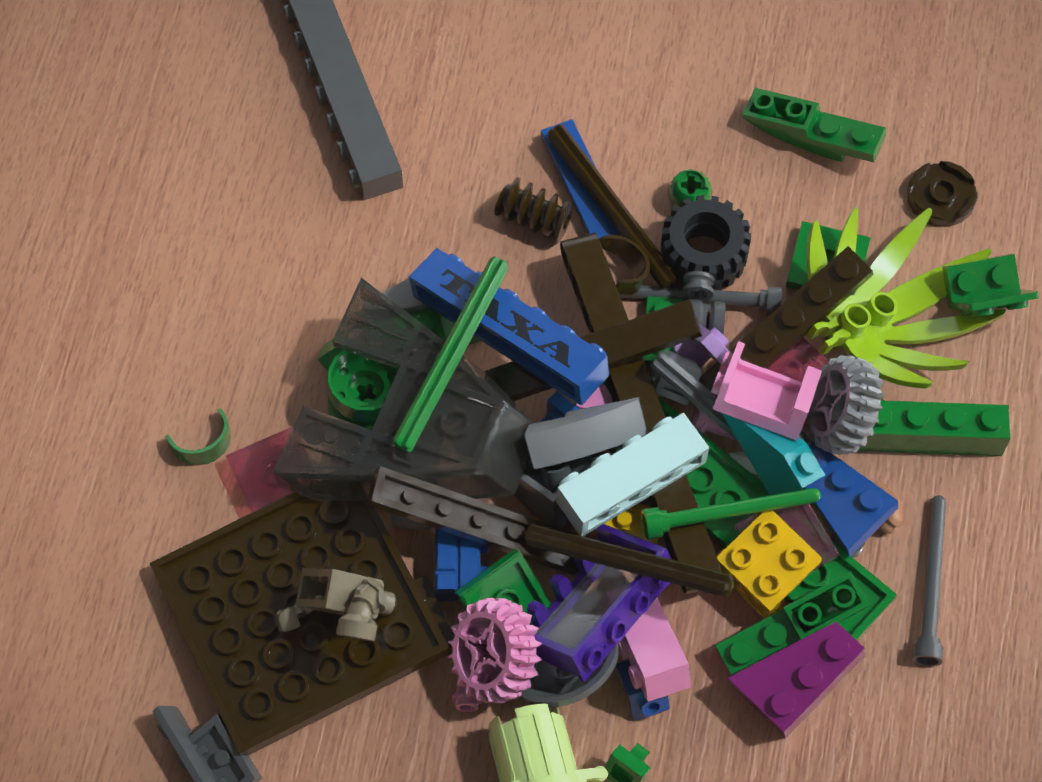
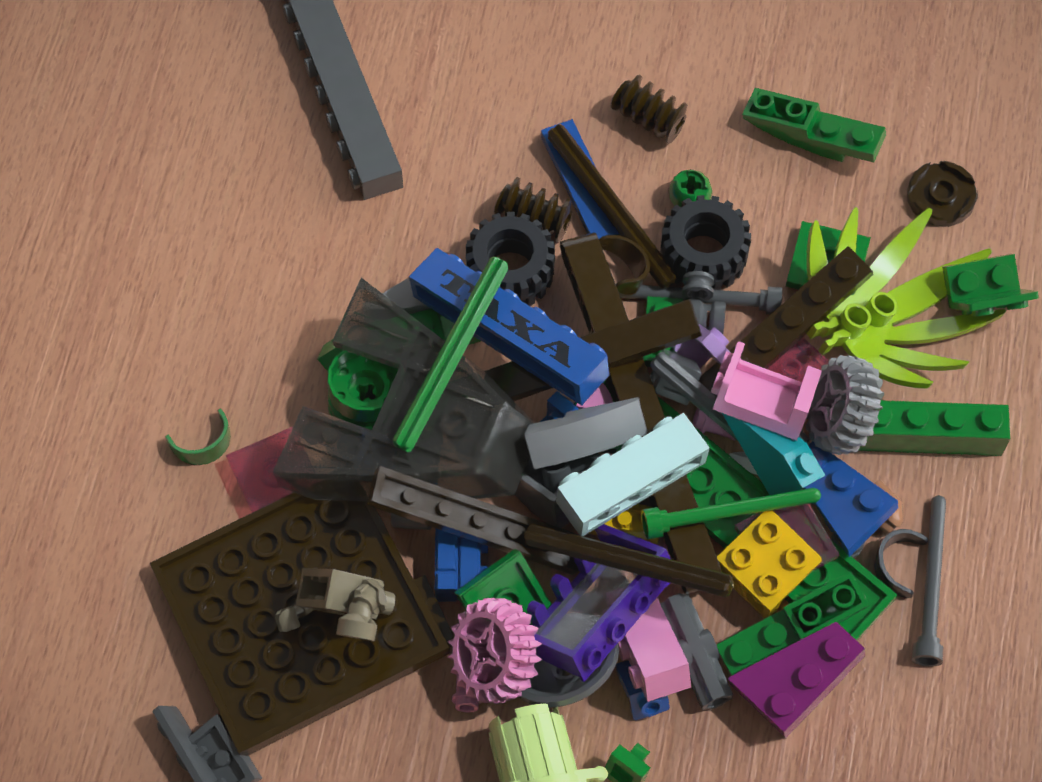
none -> black tyre [466,212,555,306]
none -> dark brown piece [611,75,688,144]
none -> dark grey piece [660,593,733,710]
none -> black helmet [874,529,928,598]

